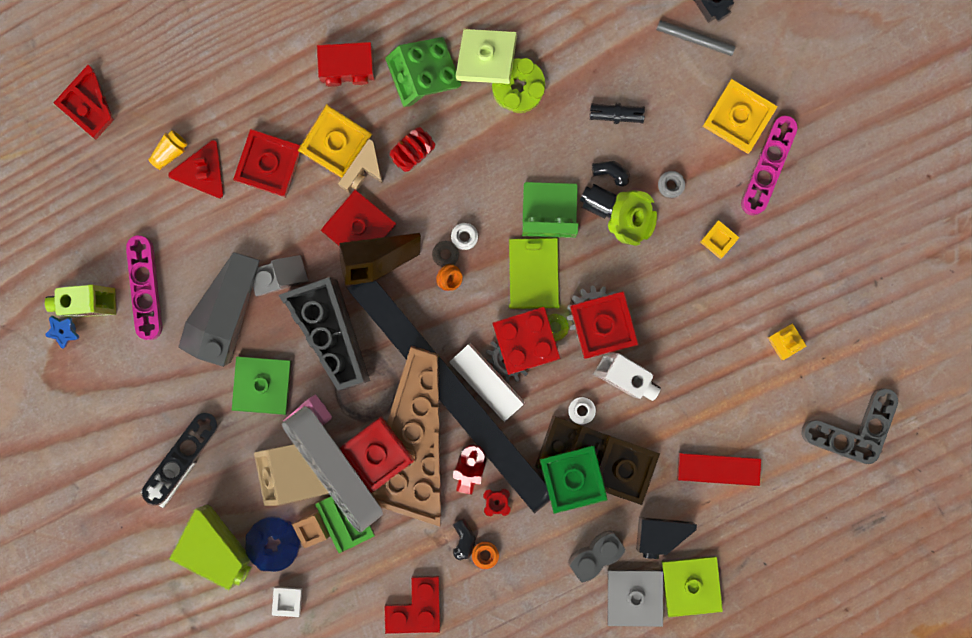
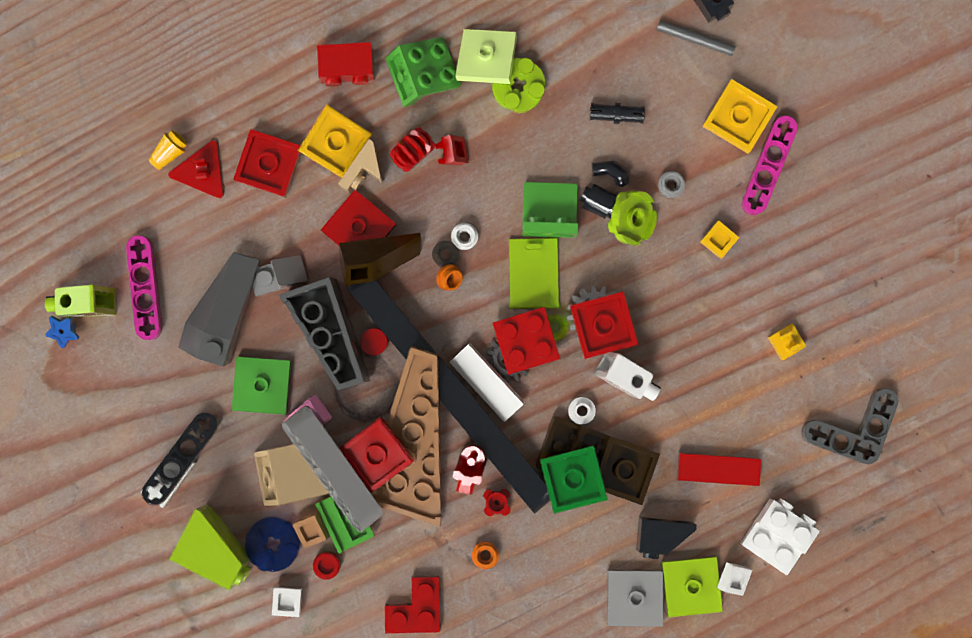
red wing [53,65,114,140] -> none
black arm [453,518,476,561] -> none
dark grey brick [568,530,626,582] -> none
none -> red tile [313,551,341,580]
none -> red tile [360,328,388,356]
none -> red tile [435,135,469,165]
none -> white plate [717,562,752,596]
none -> white plate [740,498,820,575]

